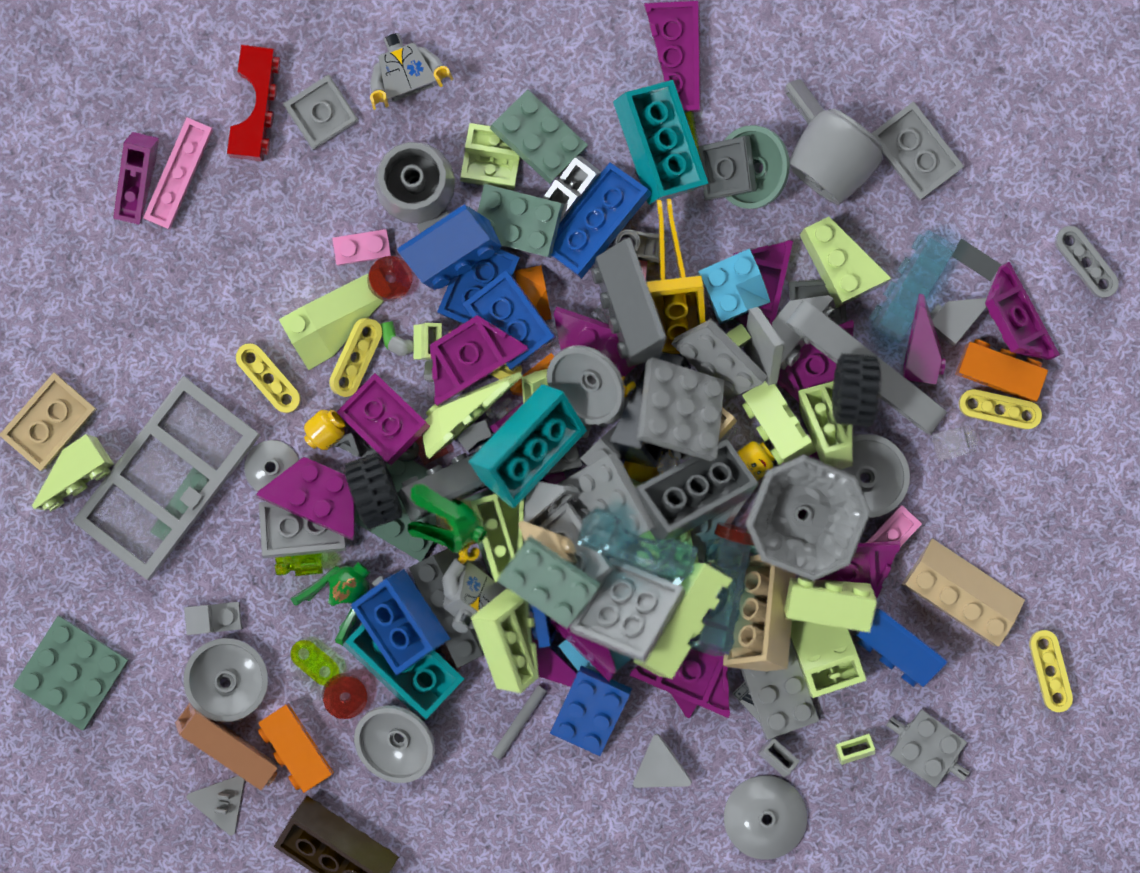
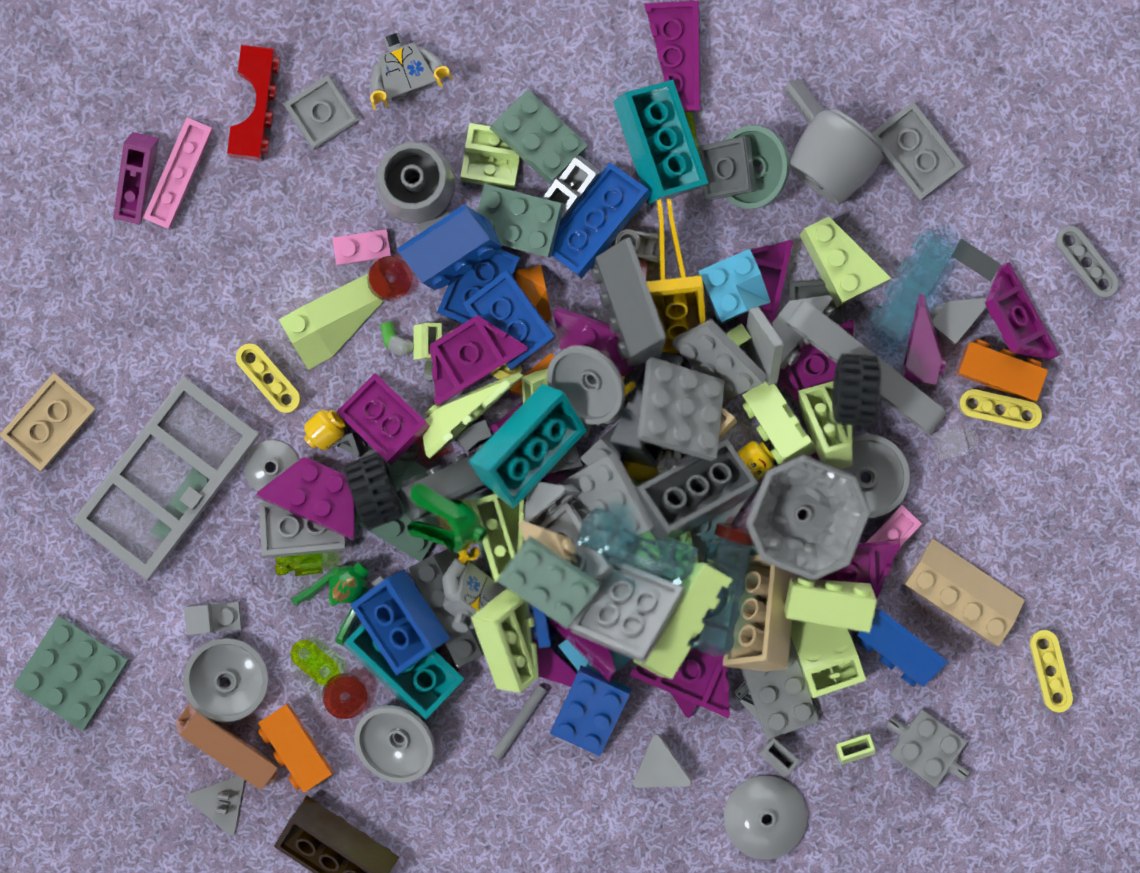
yellowish green slope [32,434,114,512] -> none
light yellow plate [329,318,382,397] -> none

